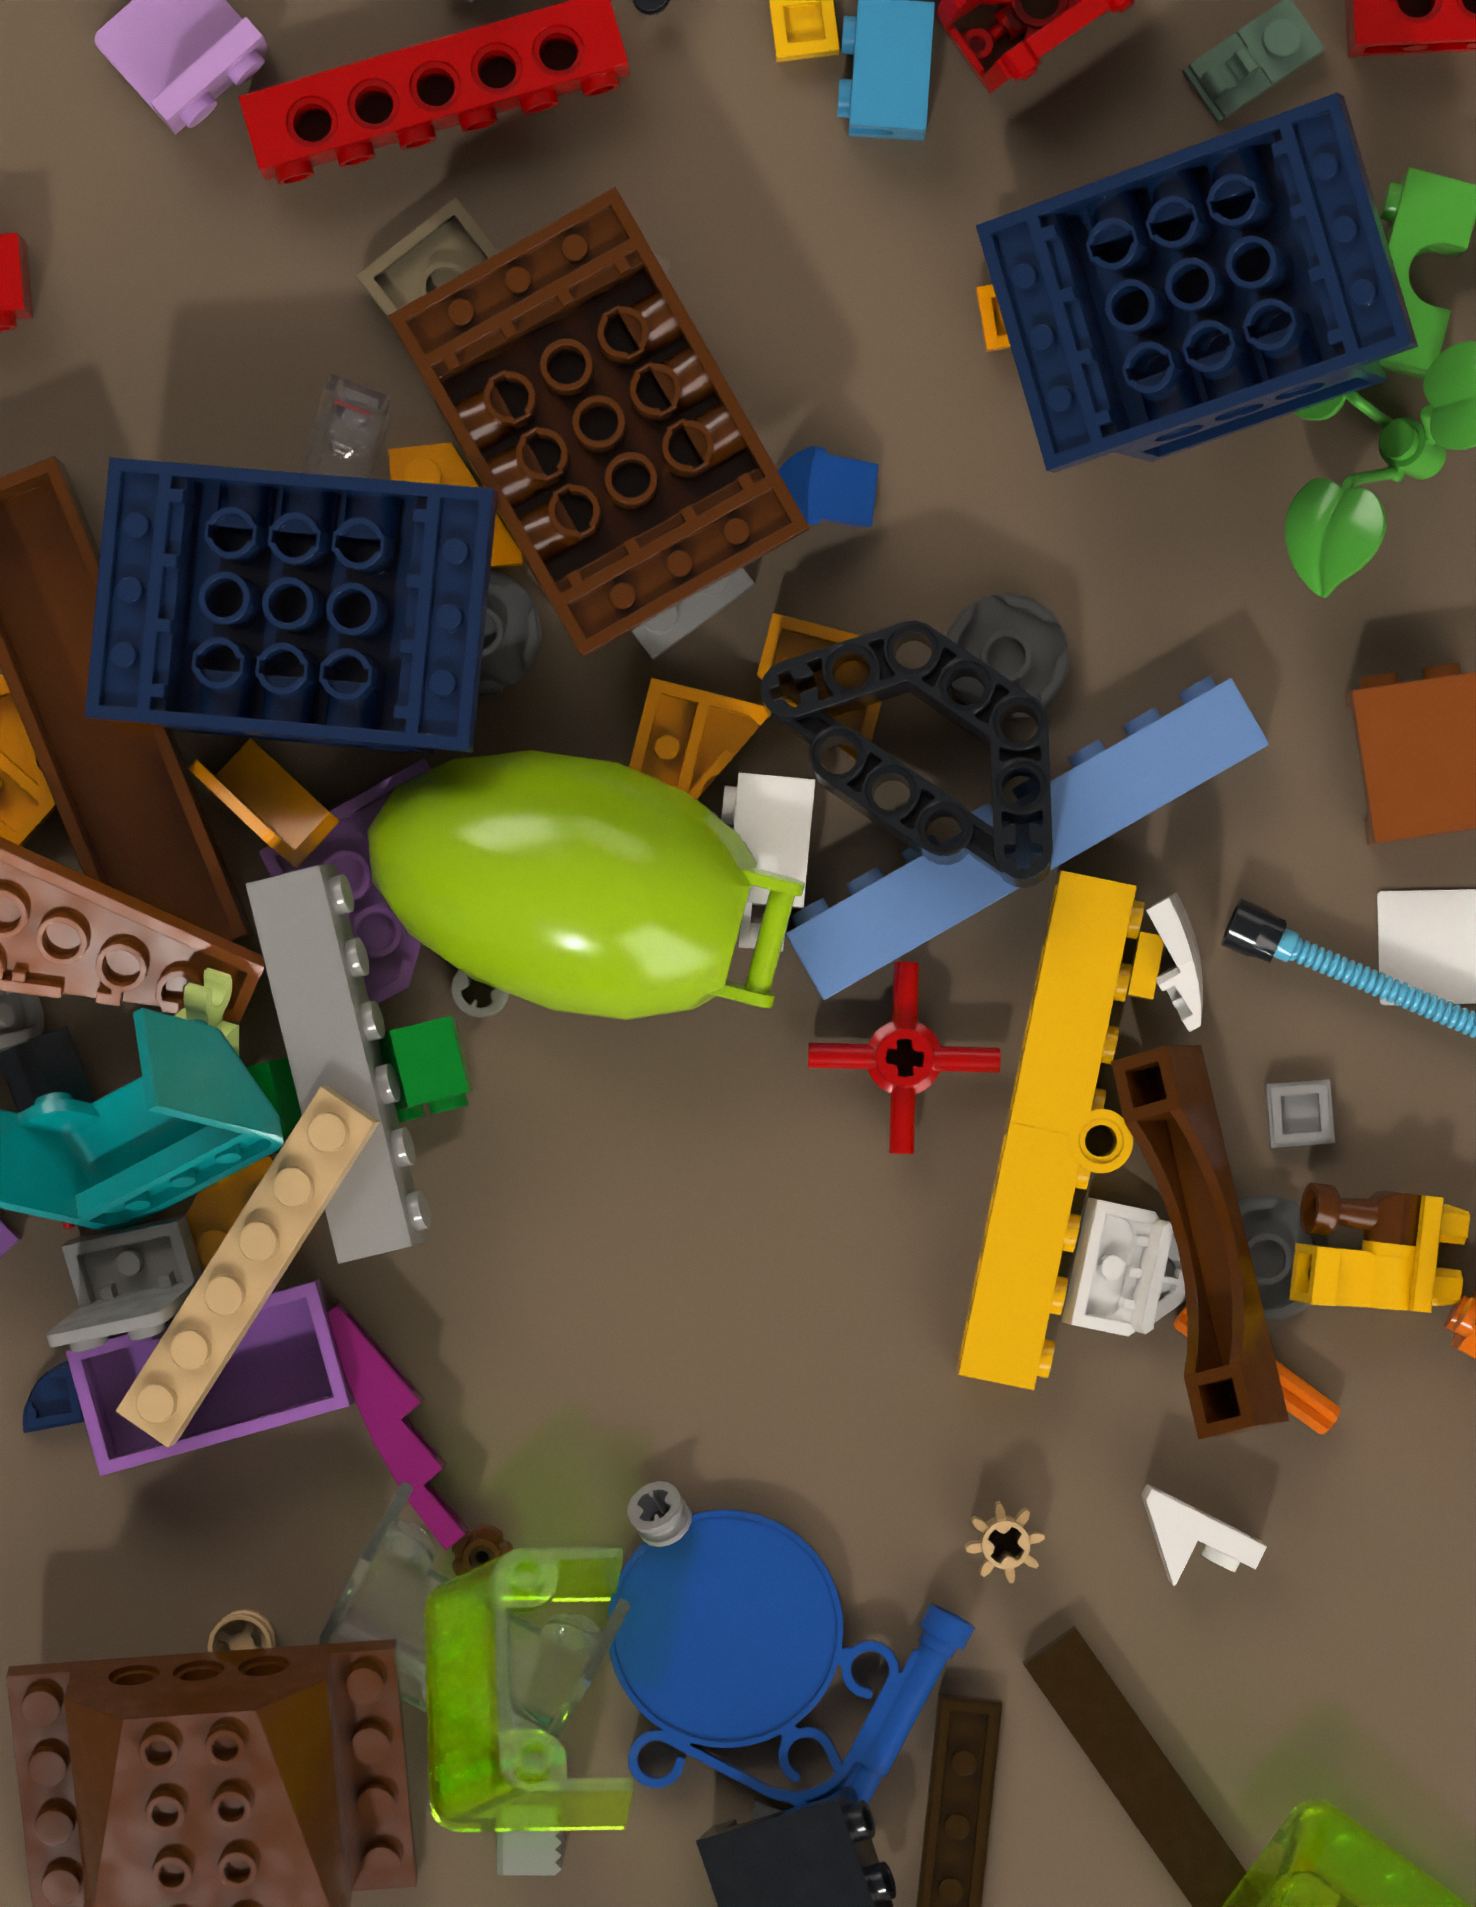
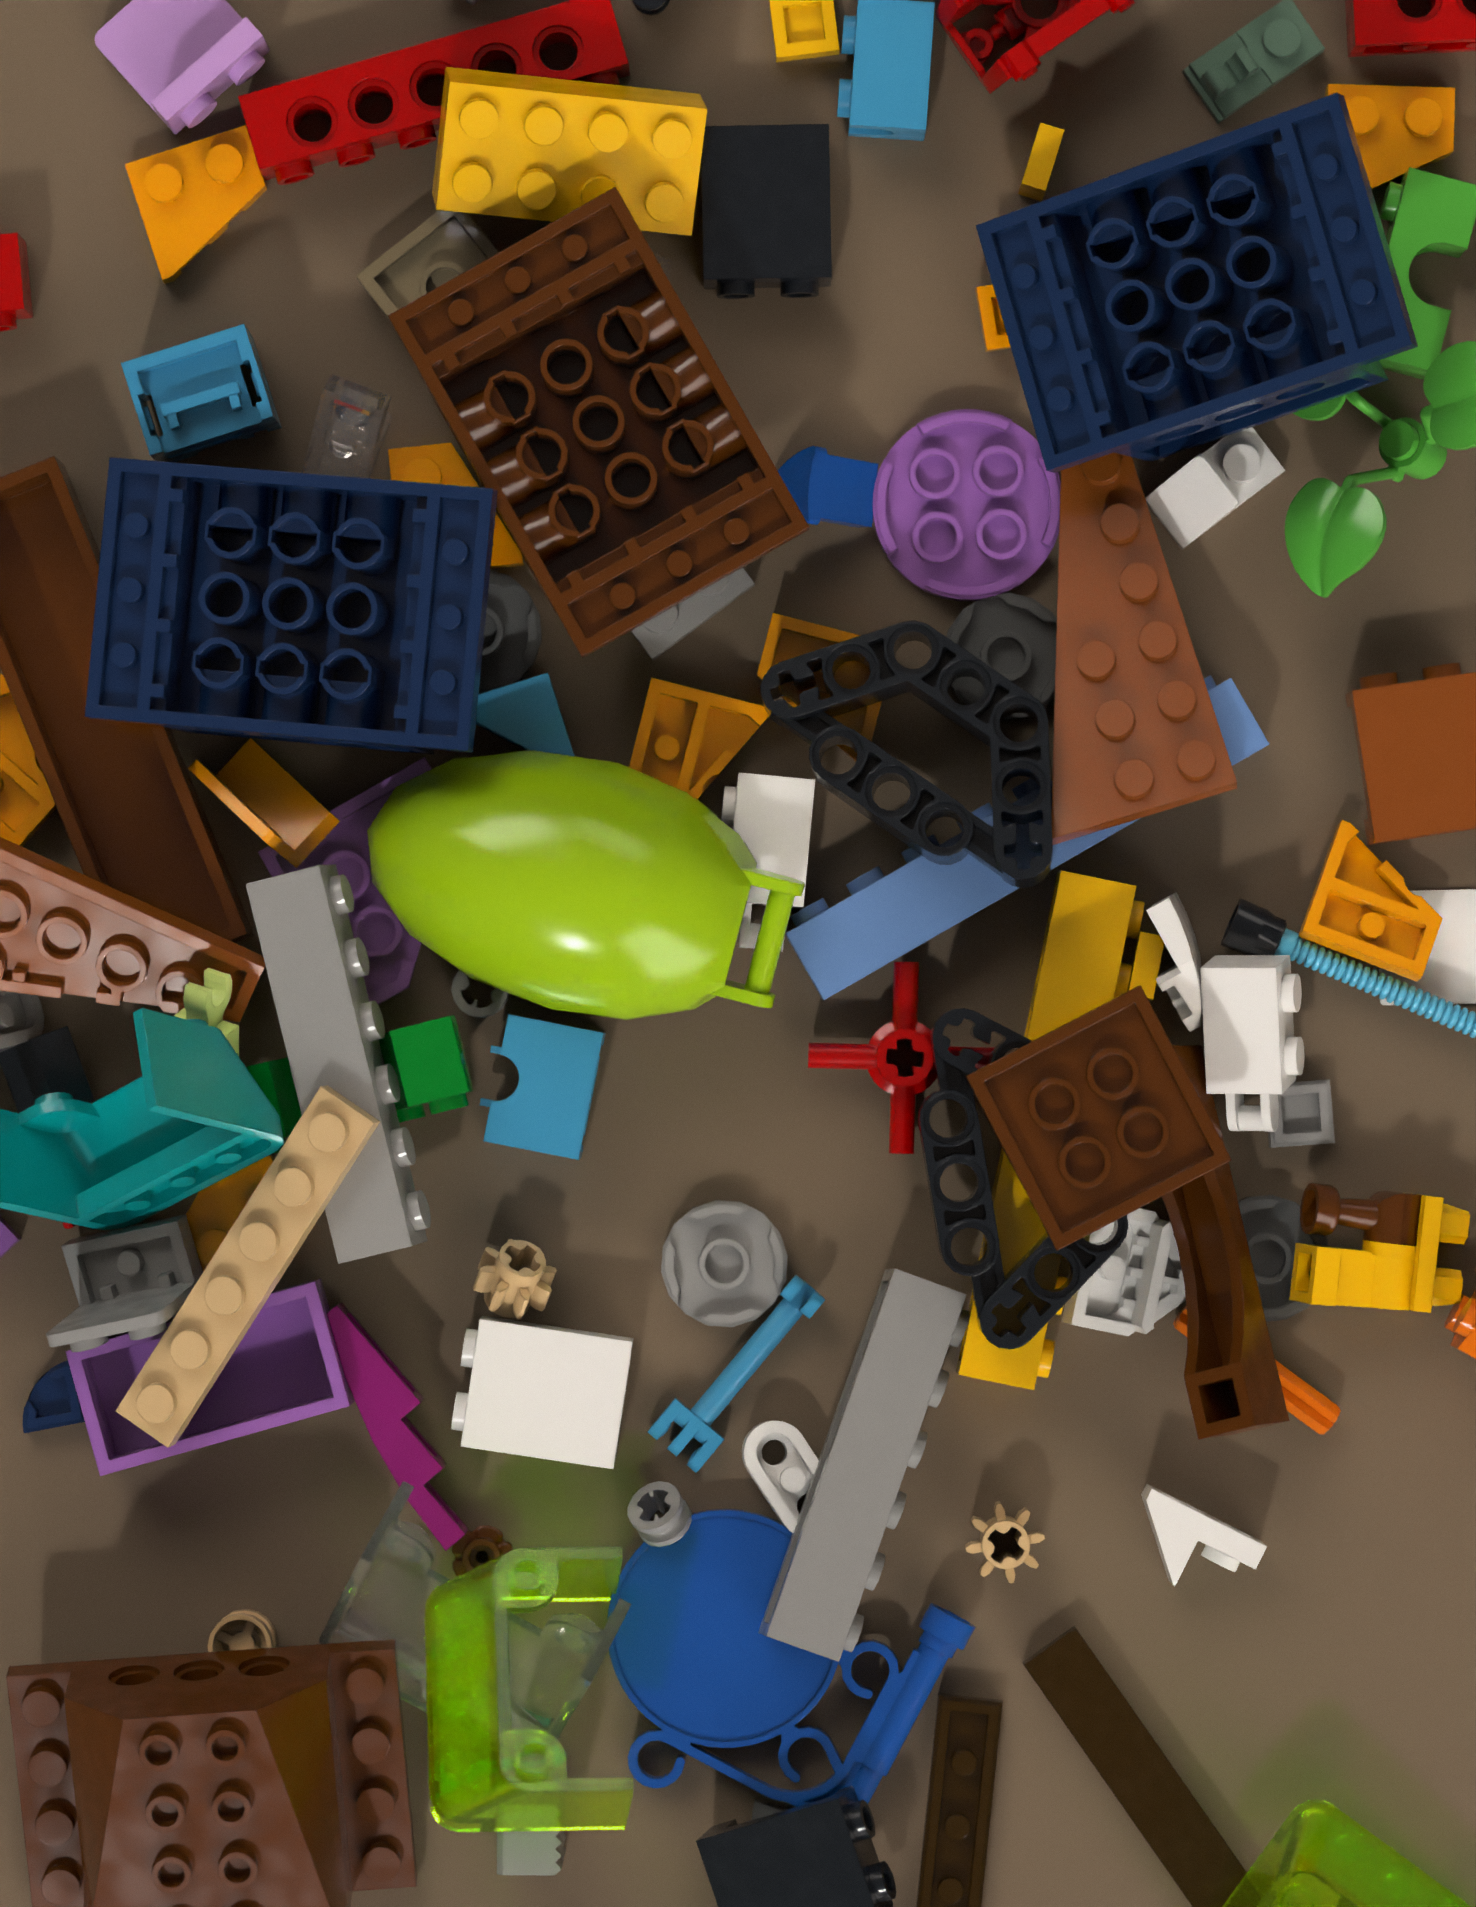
none -> dark azure piece [121,324,282,462]
none -> light orange wing [125,125,267,284]
none -> yellow brick [432,67,707,236]
none -> white brick [451,1316,634,1469]
none -> tan gear [473,1239,557,1320]
none -> dark azure slope [476,672,575,756]
none -> dark azure piece [479,1014,606,1160]
none -> dark azure hinge [647,1275,825,1473]
none -> light grey tile [661,1200,788,1327]
none -> black panel [701,124,832,299]
none -> white plate [742,1420,819,1533]
none -> light grey brick [758,1268,970,1662]
none -> medium lavender tile [873,409,1061,601]
none -> black piece [918,1008,1128,1350]
none -> reddish brown plate [965,985,1232,1251]
none -> yellow tile [1018,122,1065,201]
none -> dark orange wing [1051,452,1237,845]
none -> white slope [1145,427,1285,550]
none -> white brick [1200,955,1305,1132]
none -> light orange wing [1299,820,1443,982]
none -> light orange wing [1325,84,1455,189]

